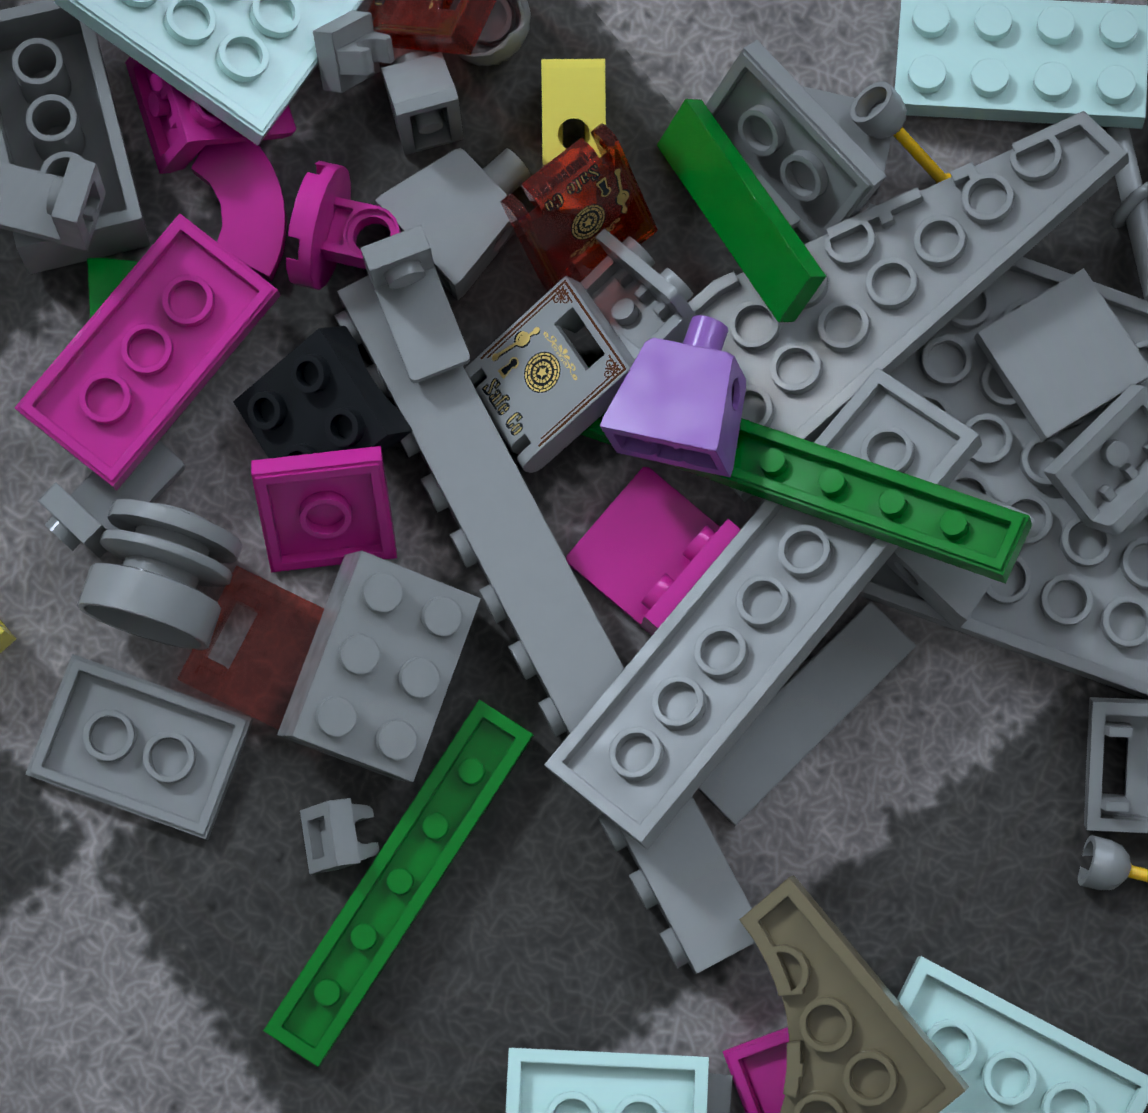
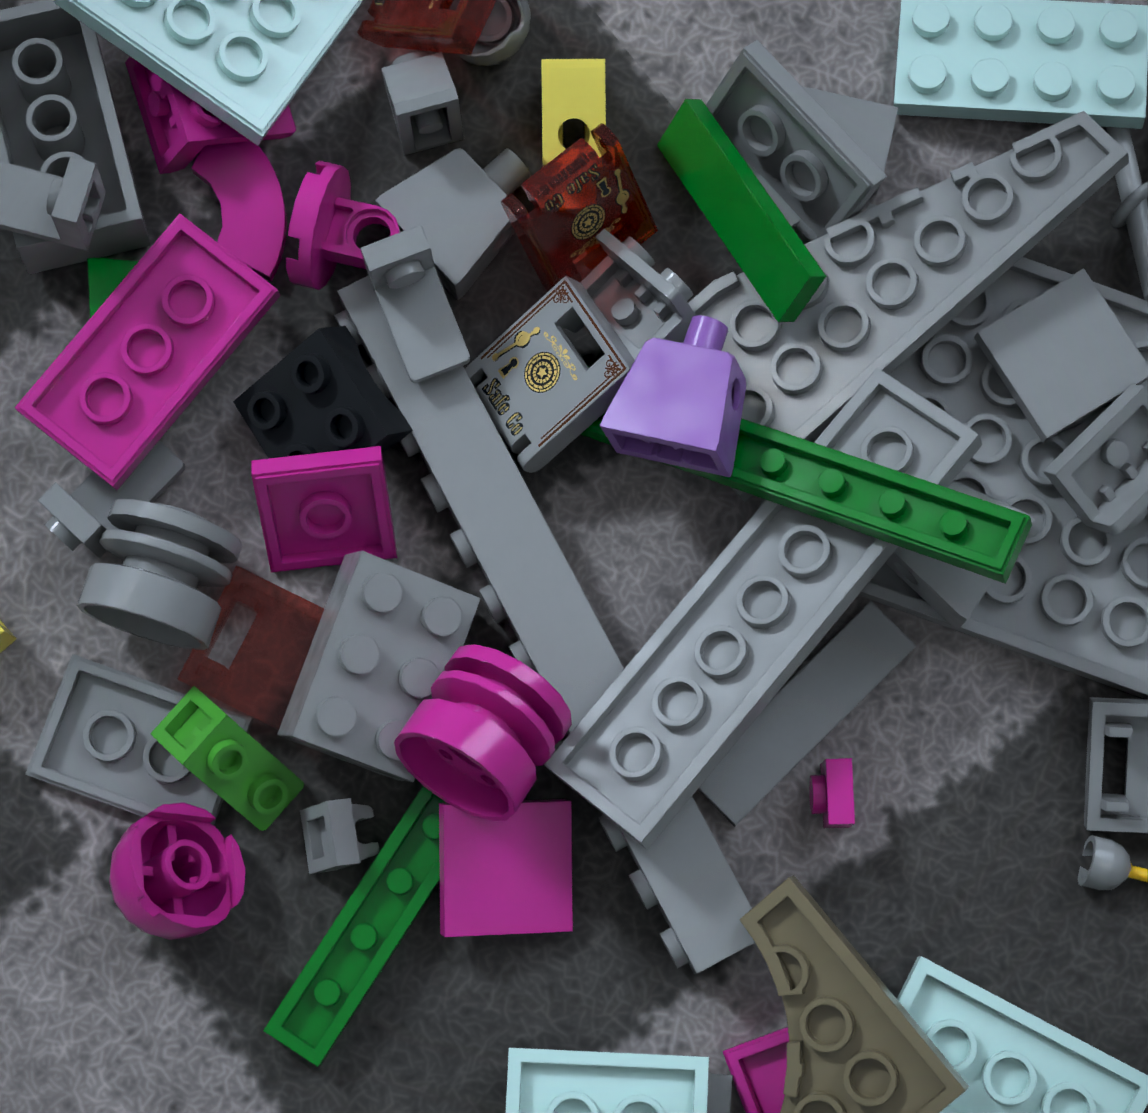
light grey tile [313,10,395,93] -> none
dark pink bracket [566,467,741,636] -> none
light grey hinge [850,81,951,184] -> none
none -> dark pink cylinder [109,802,246,940]
none -> bright green bracket [150,686,304,831]
none -> dark pink wheel [394,644,572,821]
none -> dark pink tile [439,799,573,937]
none -> dark pink plate [809,758,855,829]

